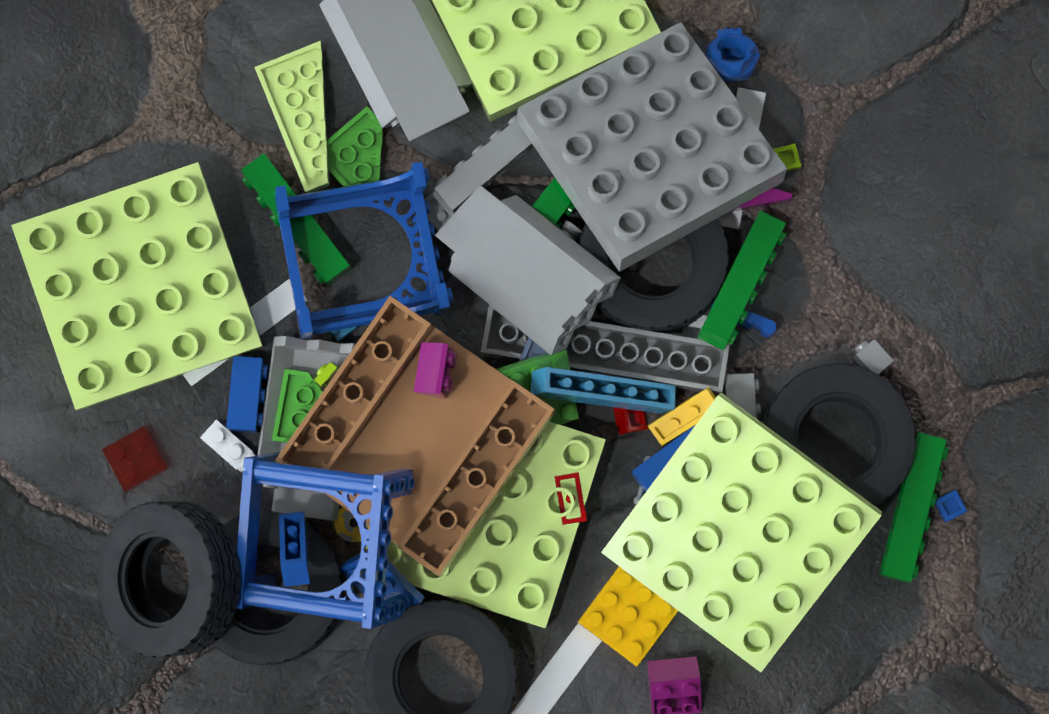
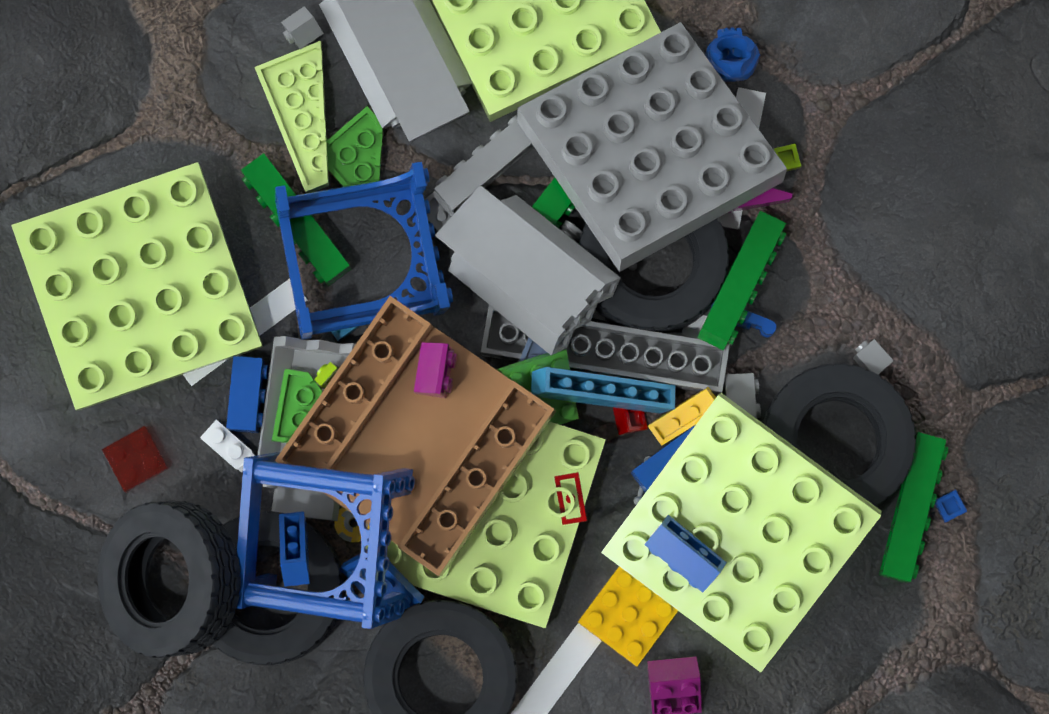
none -> light grey brick [281,6,324,49]
none -> brick [644,515,727,593]

